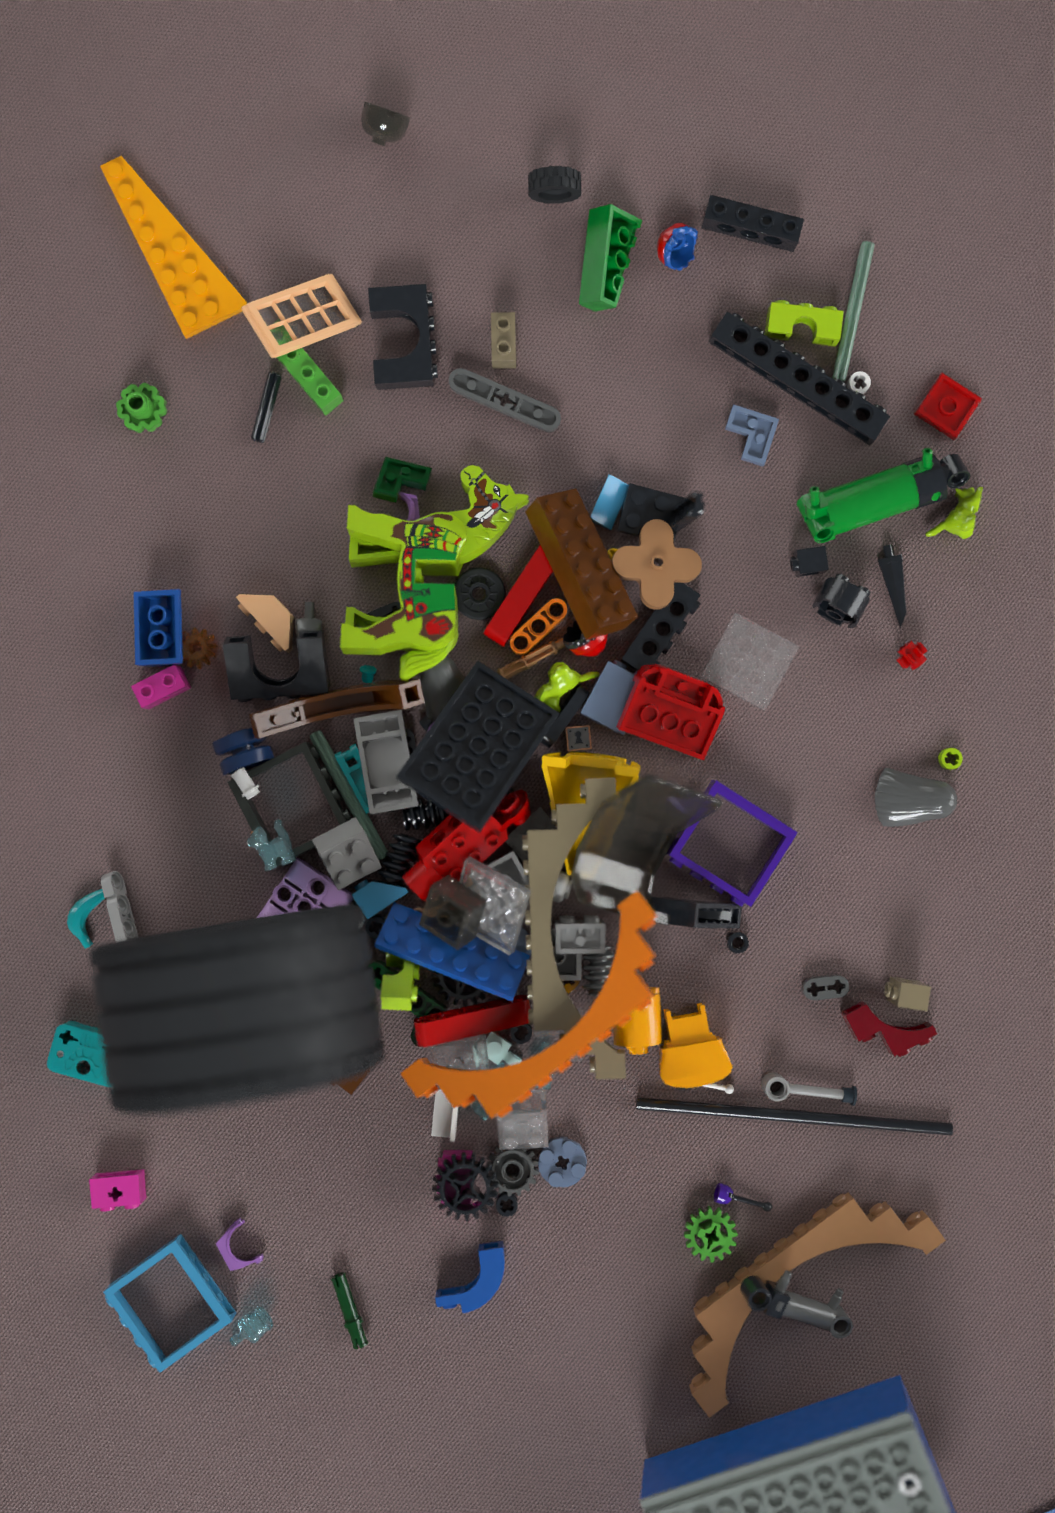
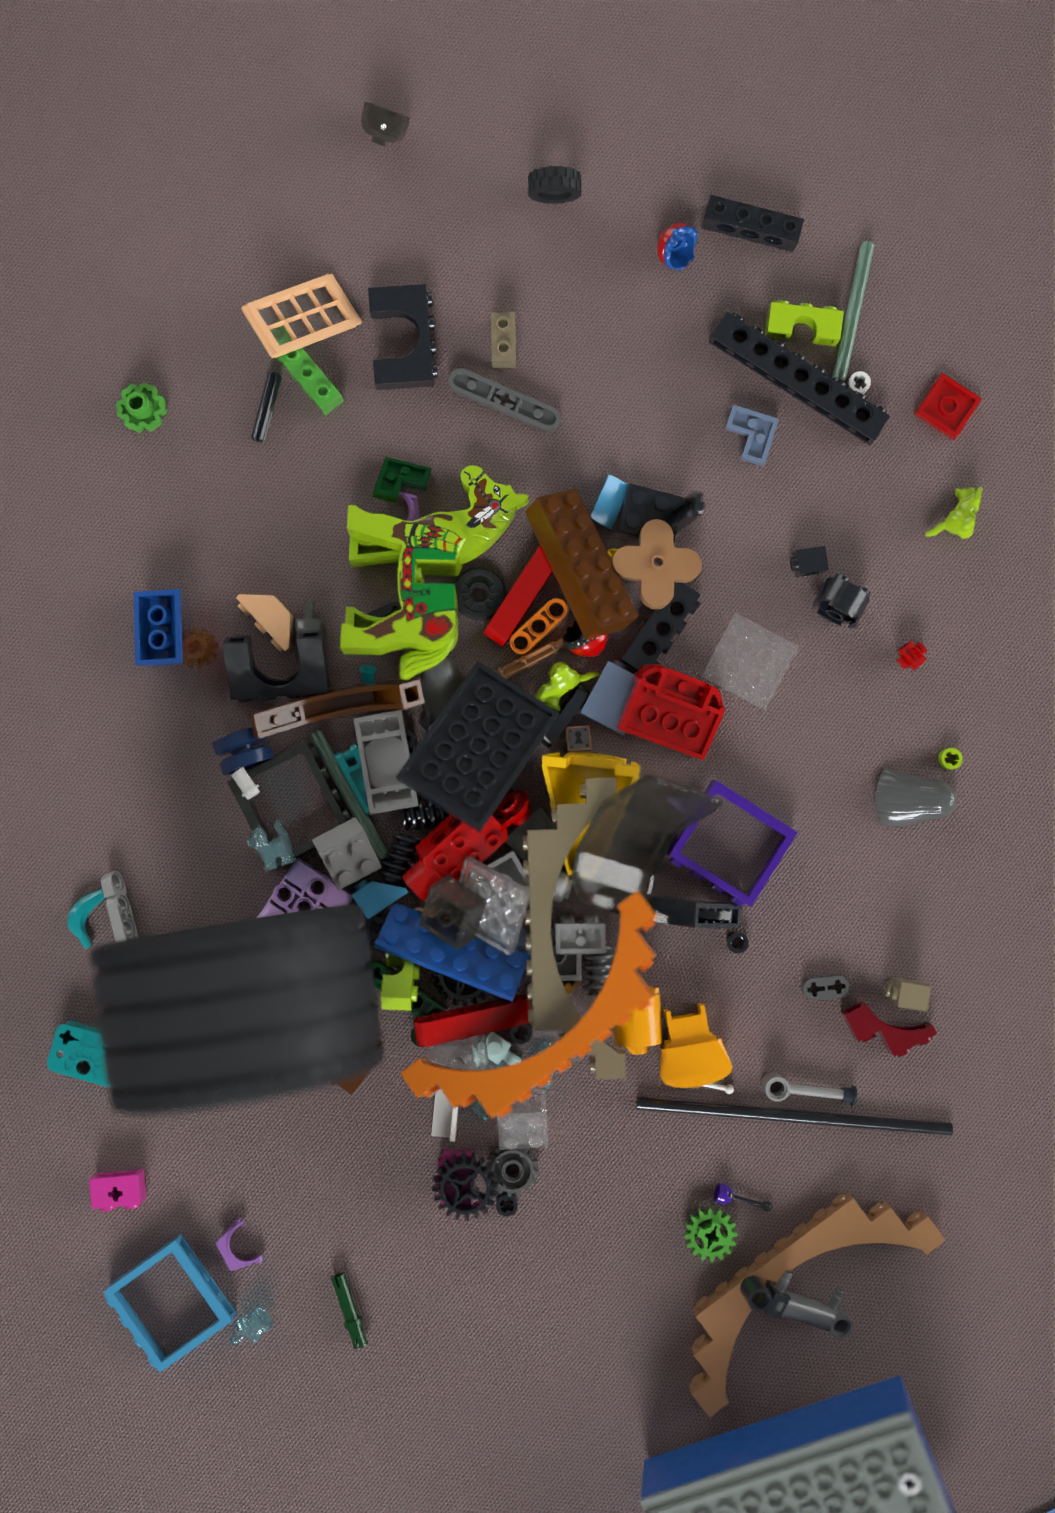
light orange wing [100,156,247,339] -> none
dark pink brick [131,664,191,710] -> none
blue arch [435,1241,505,1314] -> none
sand blue plate [538,1136,587,1187] -> none
green wedge [579,204,642,311] -> none
green piece [796,448,970,543] -> none
black bar [878,544,907,628] -> none

